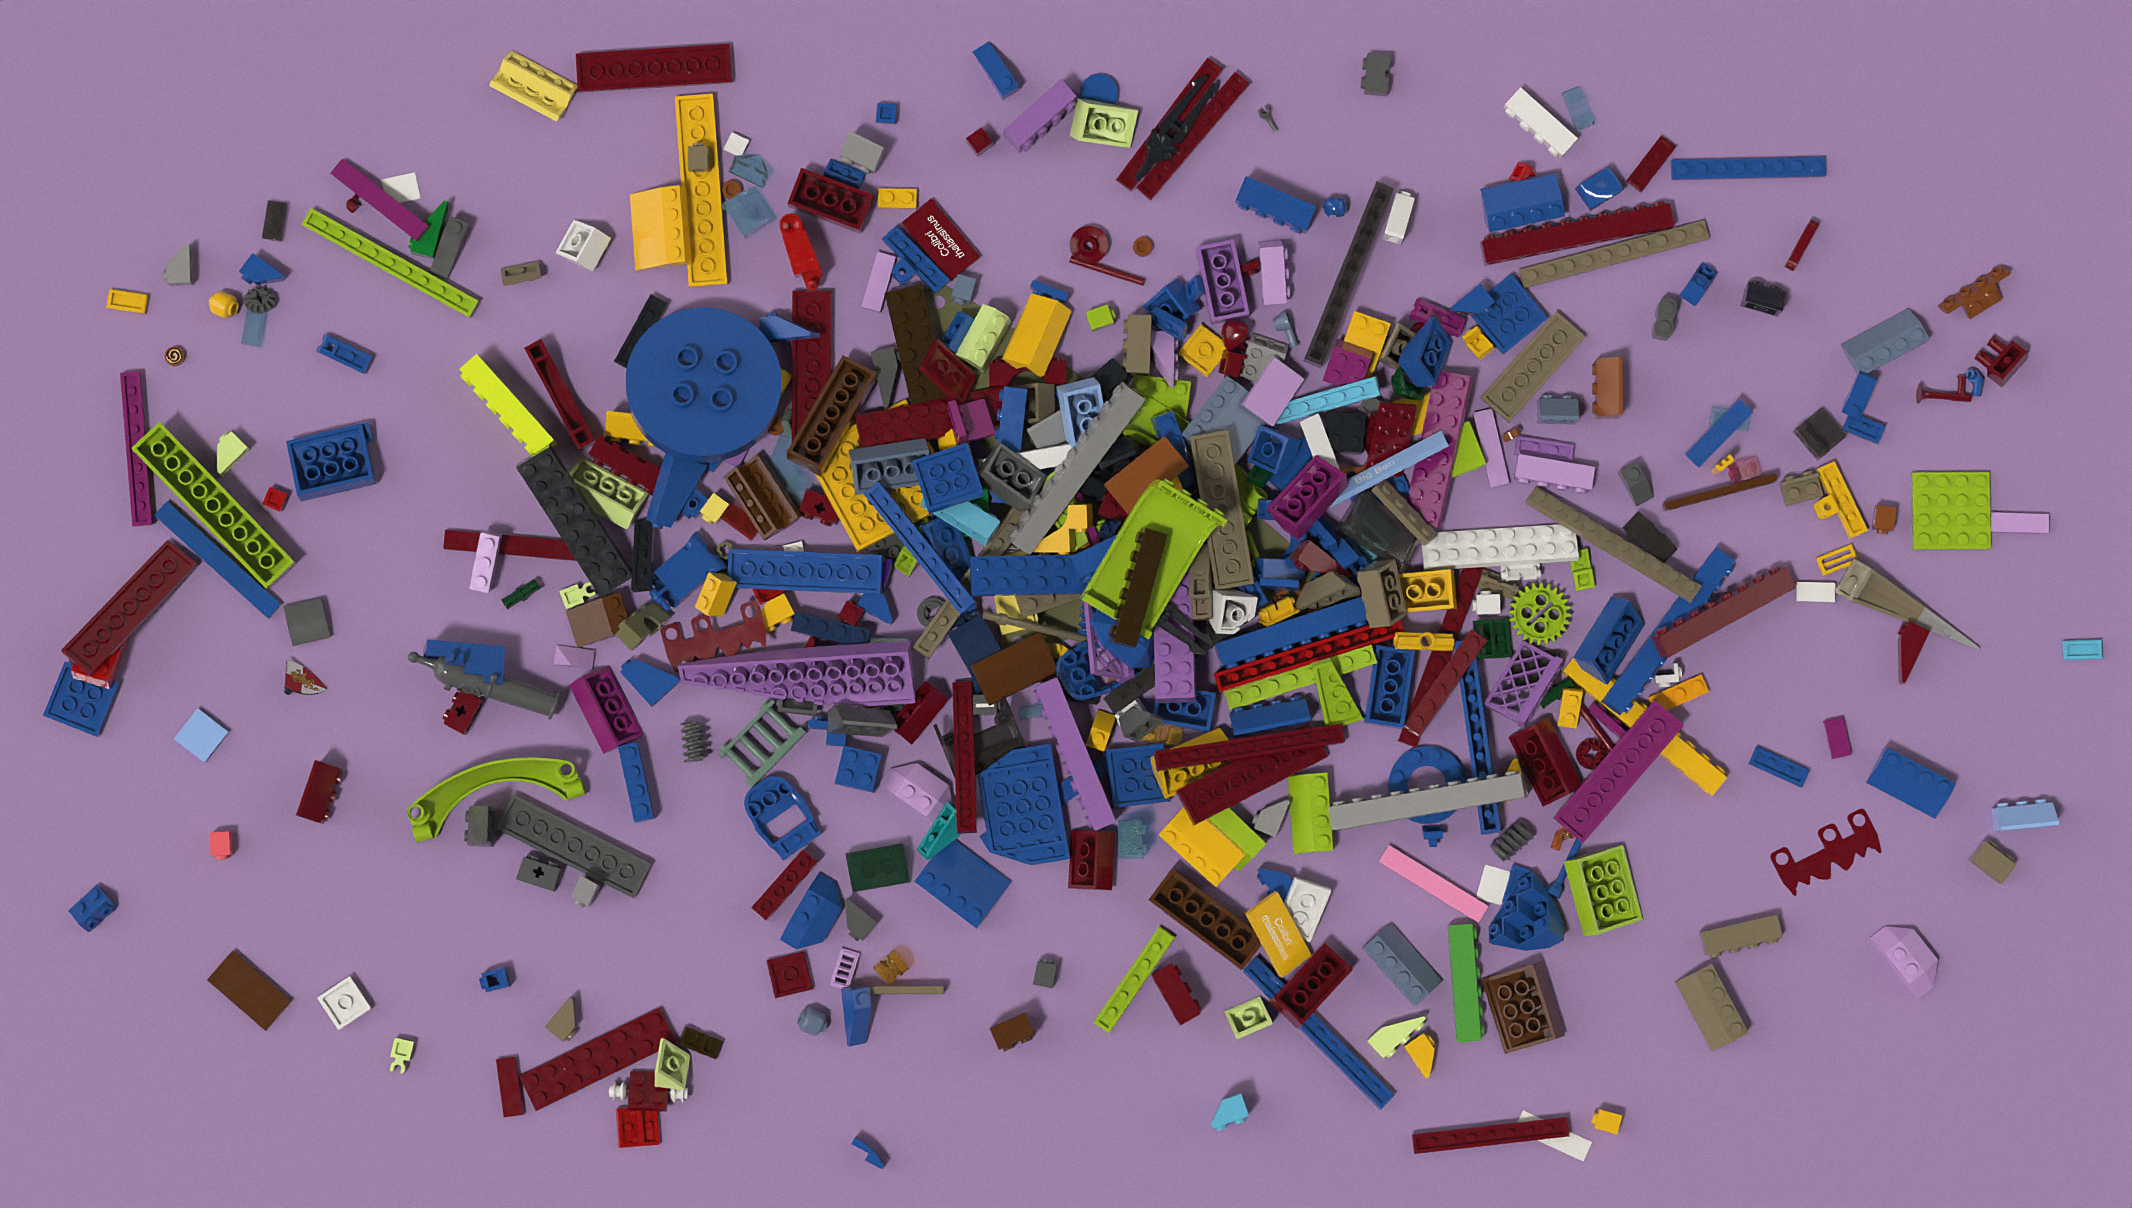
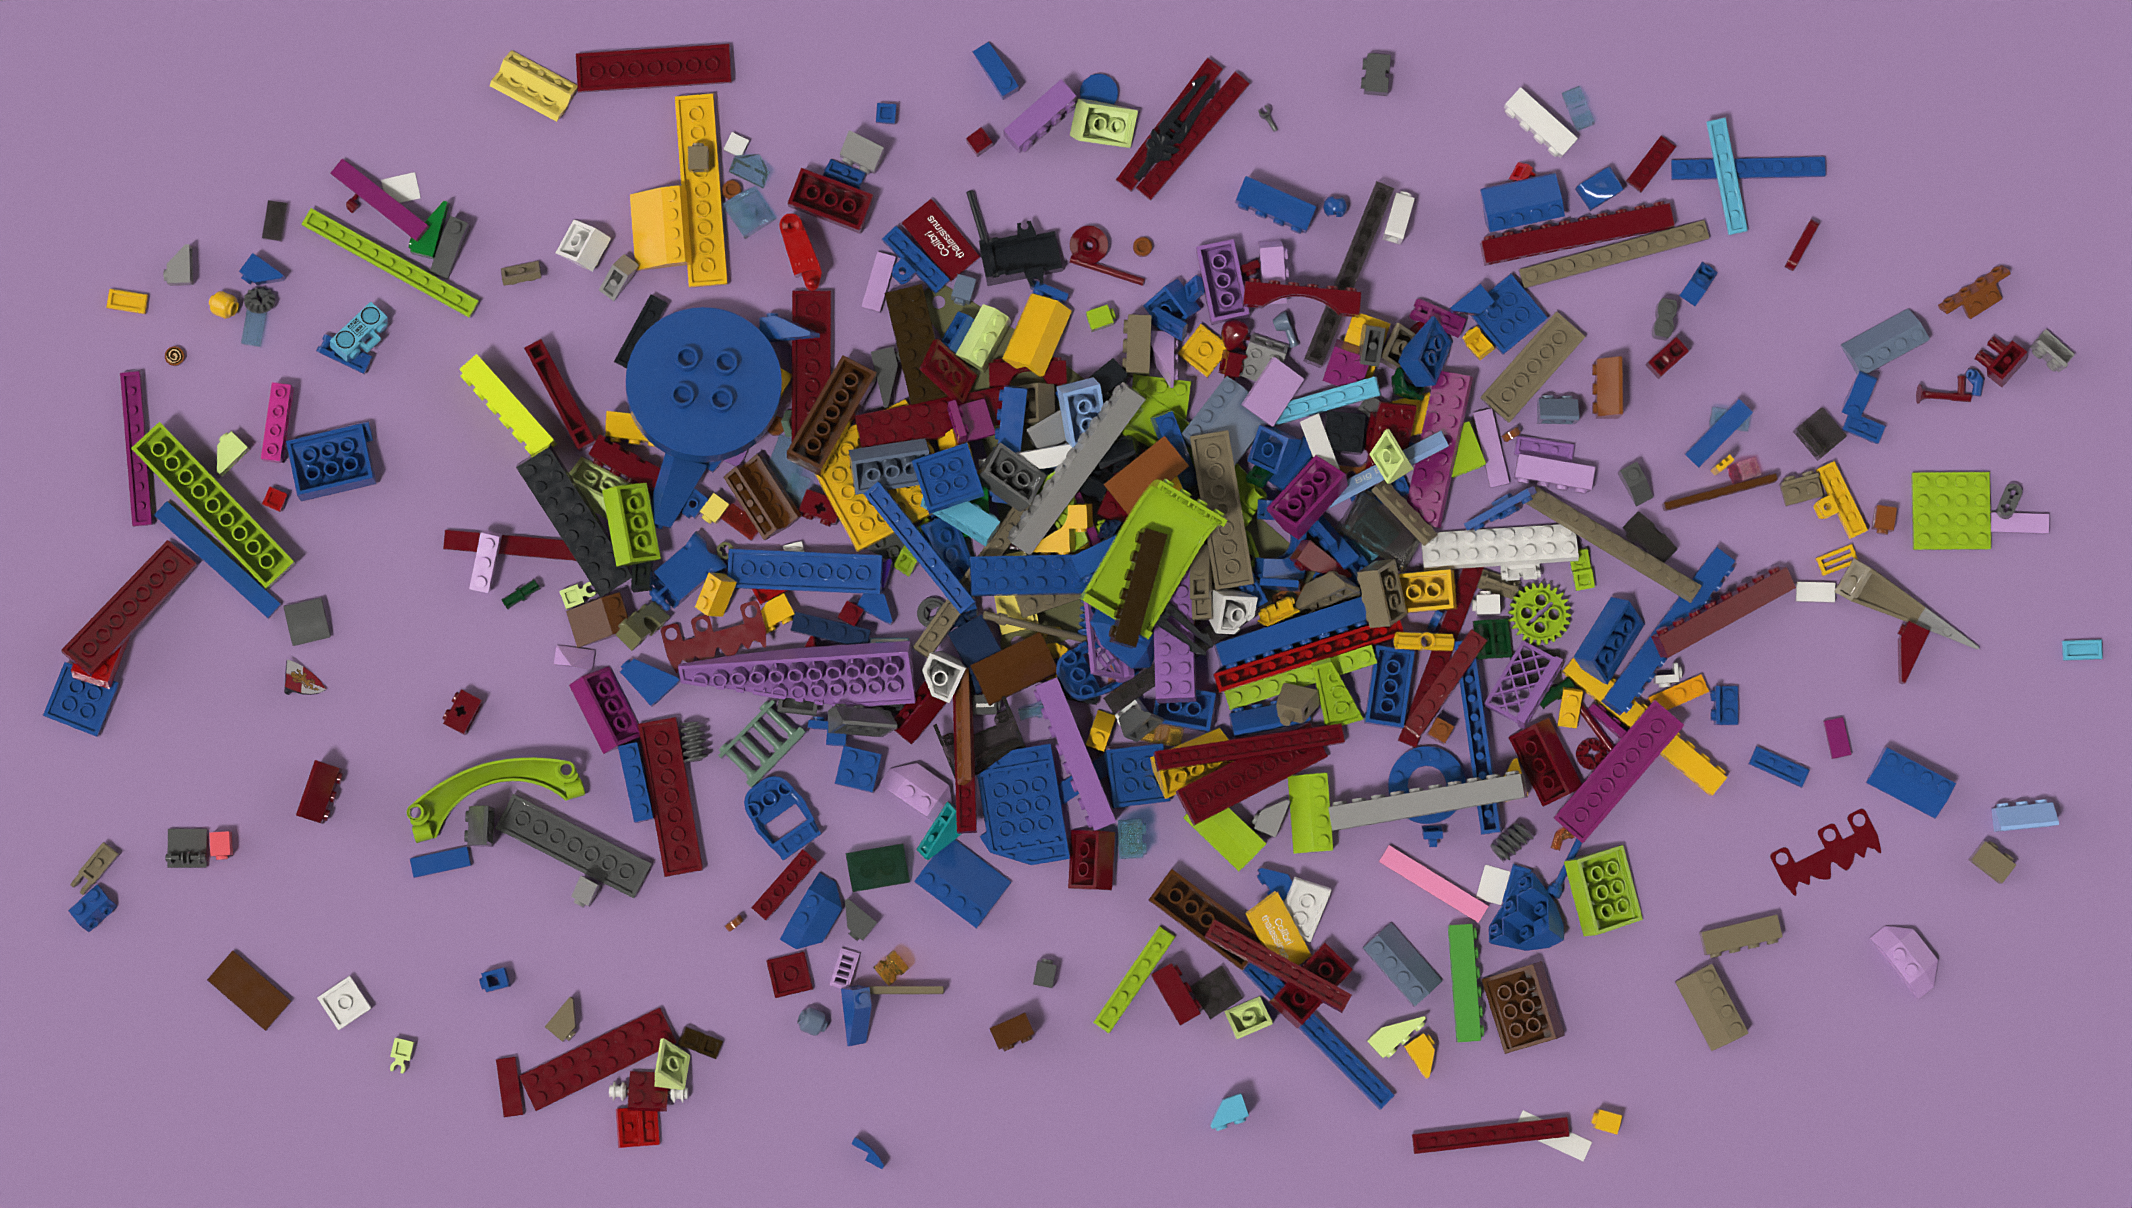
light blue tile [174,708,229,763] -> none
piece [408,640,560,720] -> none
dark grey brick [516,855,562,892] -> none
yellow plate [878,188,917,209] -> none
yellow slope [1159,807,1246,887] -> none
black slope [1740,280,1786,317] -> none
none -> dark tan hinge [70,842,119,895]
none -> dark grey hinge [165,829,207,868]
none -> dark pink brick [261,382,294,464]
none -> medium azure piece [330,302,388,362]
none -> blue tile [410,847,471,878]
none -> light grey slope [599,254,639,301]
none -> lime slope [602,483,661,567]
none -> dark red plate [638,717,703,877]
none -> dark orange tile [724,914,744,932]
none -> white slope [922,651,966,703]
none -> dark orange tile [956,668,971,785]
none -> black bar [966,190,988,241]
none -> black piece [979,221,1063,288]
none -> clear smoke plate [1190,966,1243,1020]
none -> dark red plate [1205,919,1352,1013]
none -> dark red arch [1243,278,1361,318]
none -> dark tan torso [1276,683,1320,726]
none -> dark grey slope [1360,324,1386,367]
none -> yellowish green slope [1370,429,1413,484]
none -> blue tile [1427,611,1443,632]
none -> dark orange brick [1427,717,1454,745]
none -> blue plate [1464,486,1537,531]
none -> dark red brick [1646,337,1689,379]
none -> medium azure tile [1706,118,1748,235]
none -> blue bracket [1710,685,1738,725]
none -> dark grey beam [1996,483,2022,519]
none -> light grey bracket [2030,329,2075,373]

